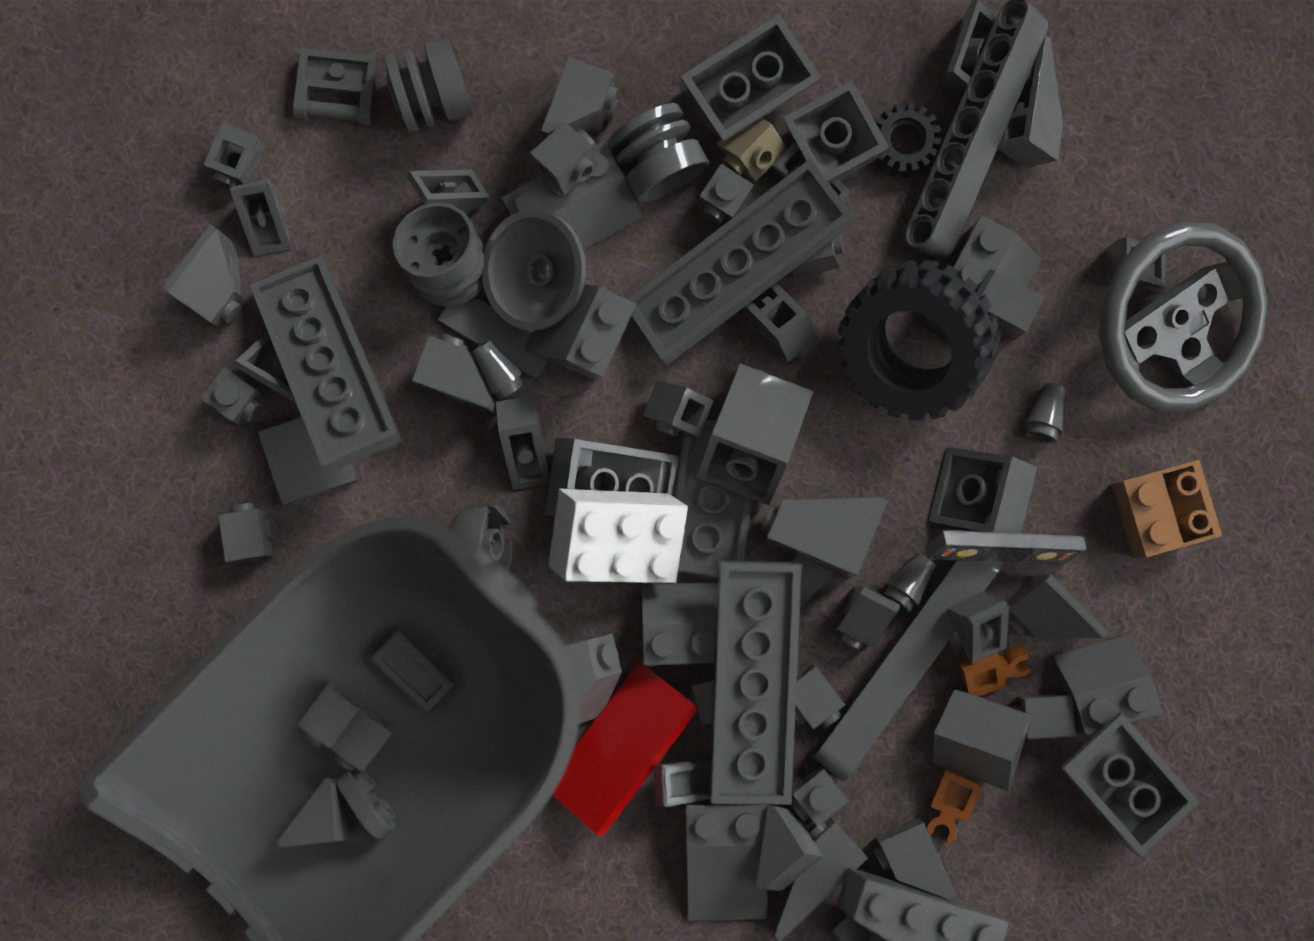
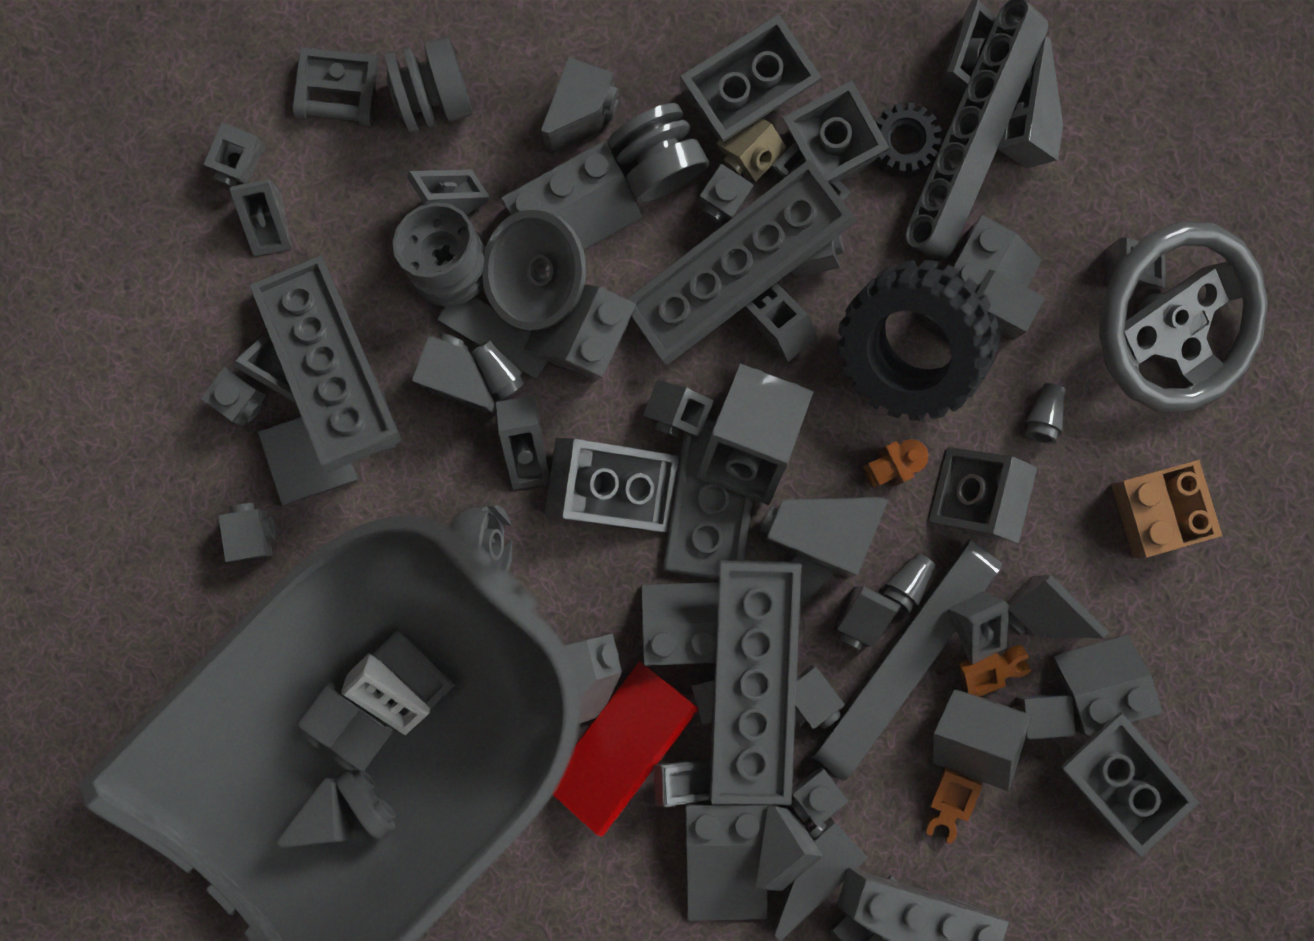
dark grey slope [162,224,243,328] -> none
dark grey brick [530,122,598,196] -> none
white brick [549,489,688,583] -> none
dark grey slope [873,817,958,900] -> none
tile [925,530,1086,564] -> none
none -> white slope [341,653,430,735]
none -> dark orange hips [862,439,929,488]

